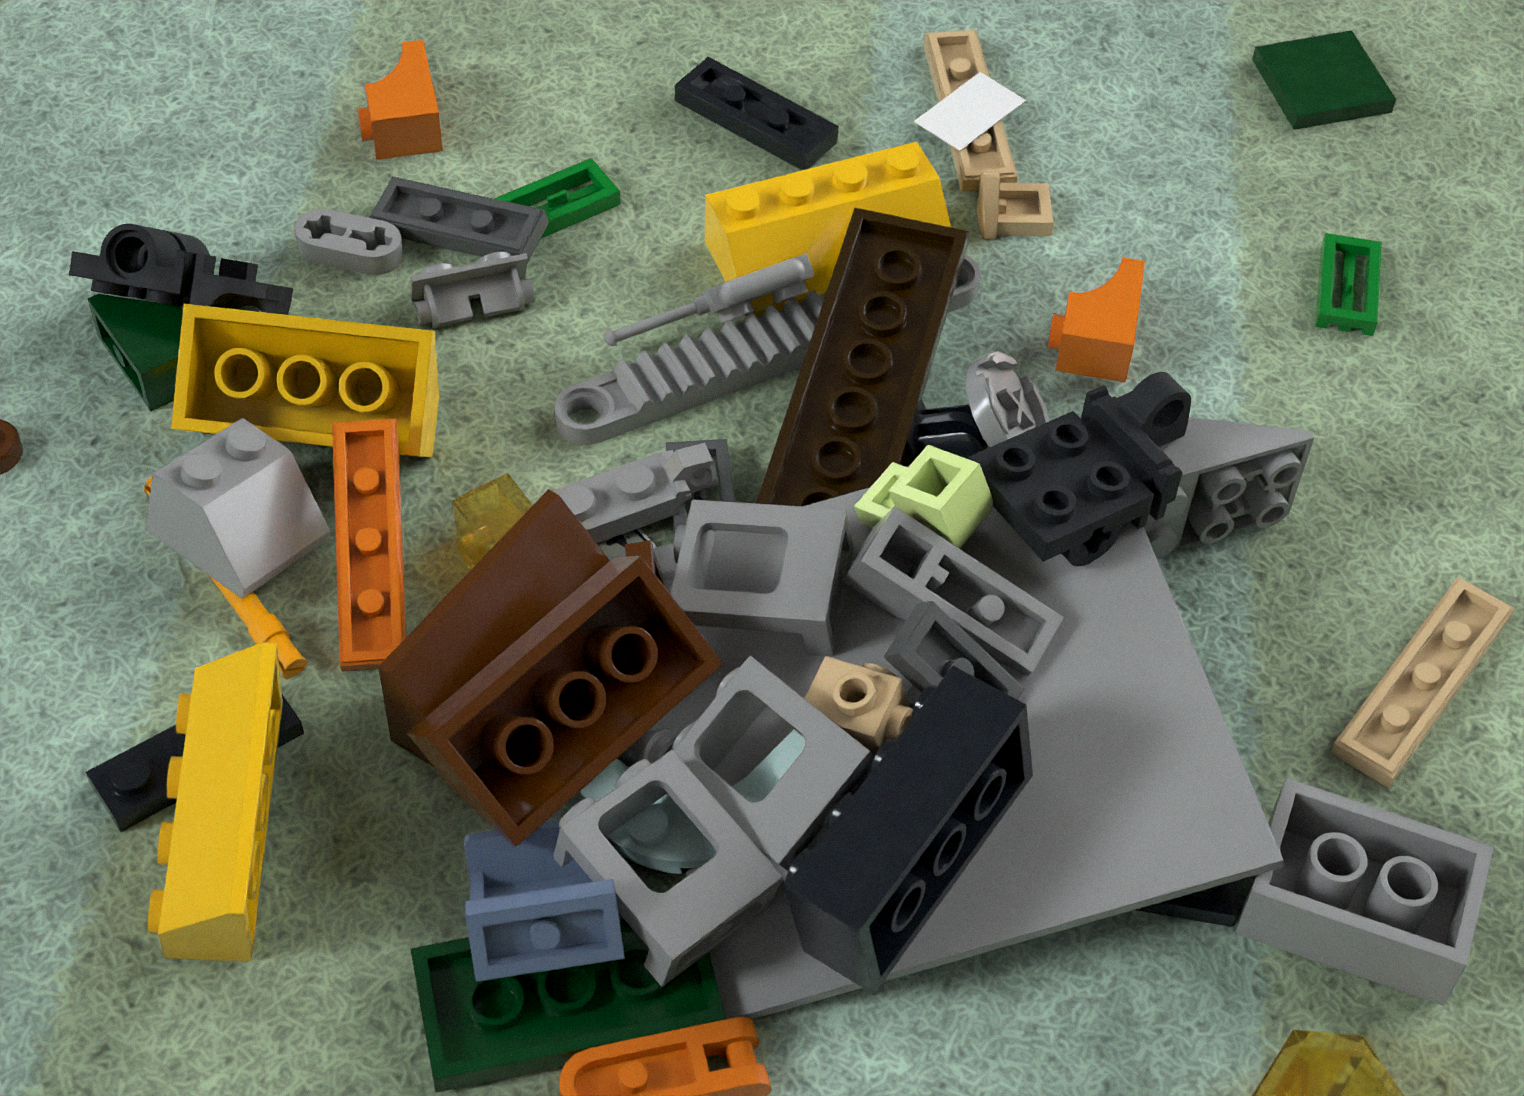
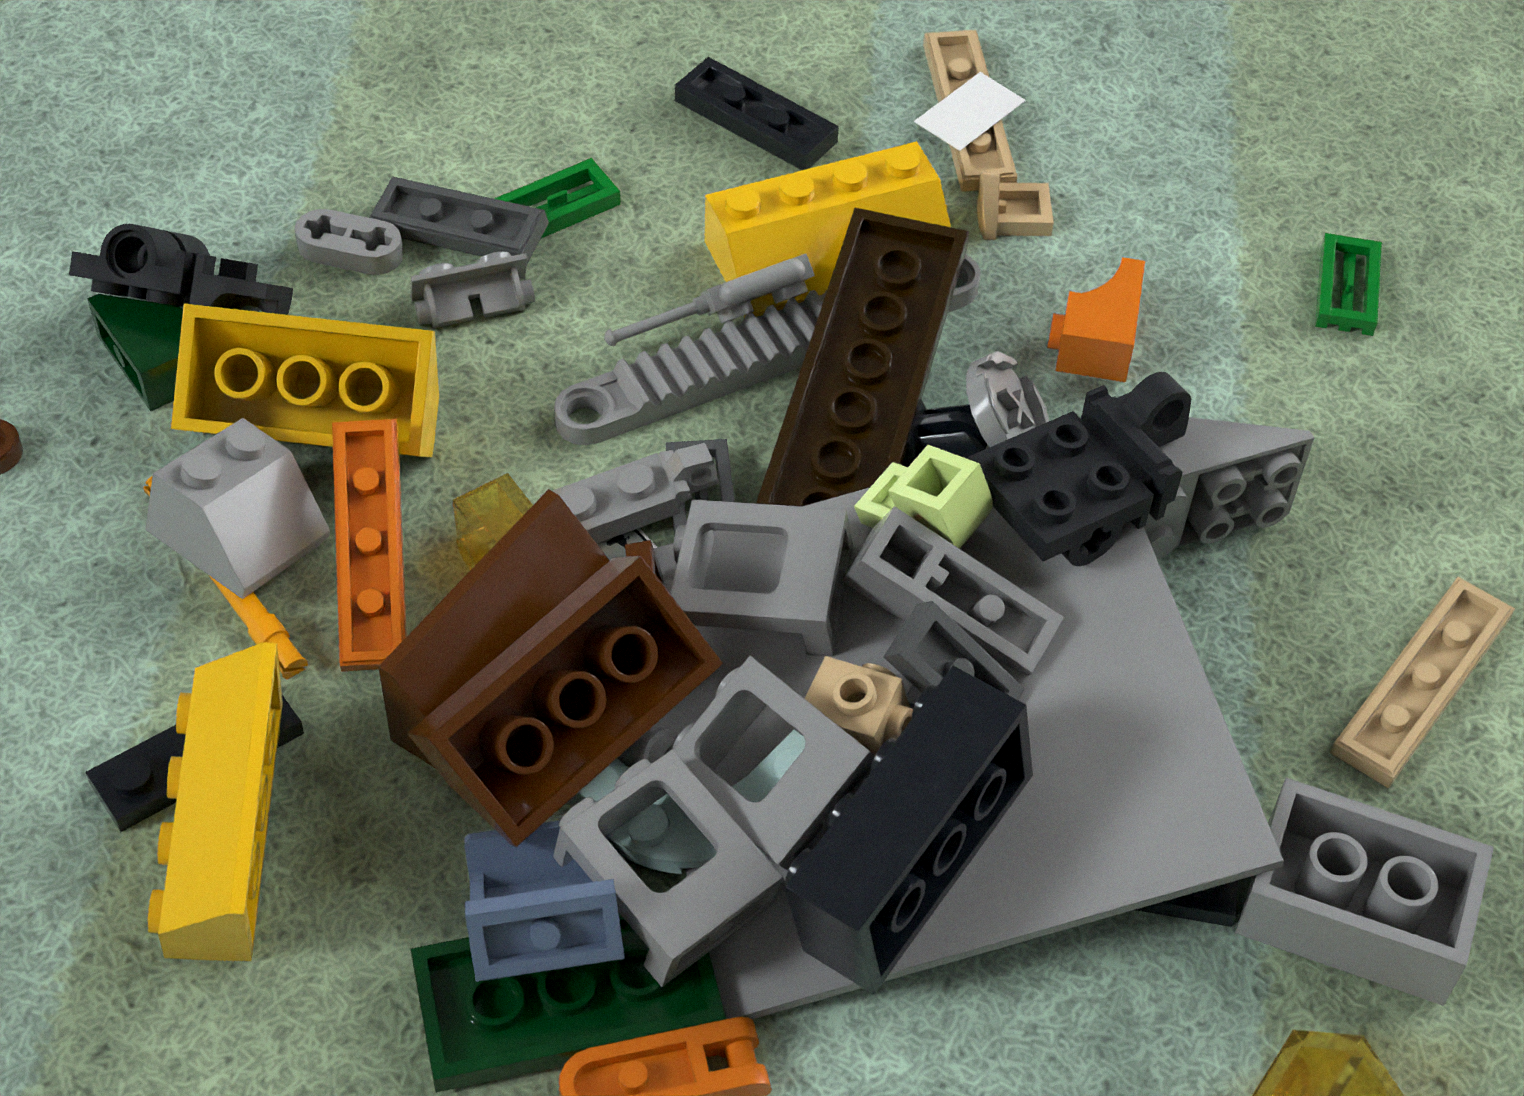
orange arch [357,40,443,160] -> none
dark green tile [1252,30,1396,130] -> none

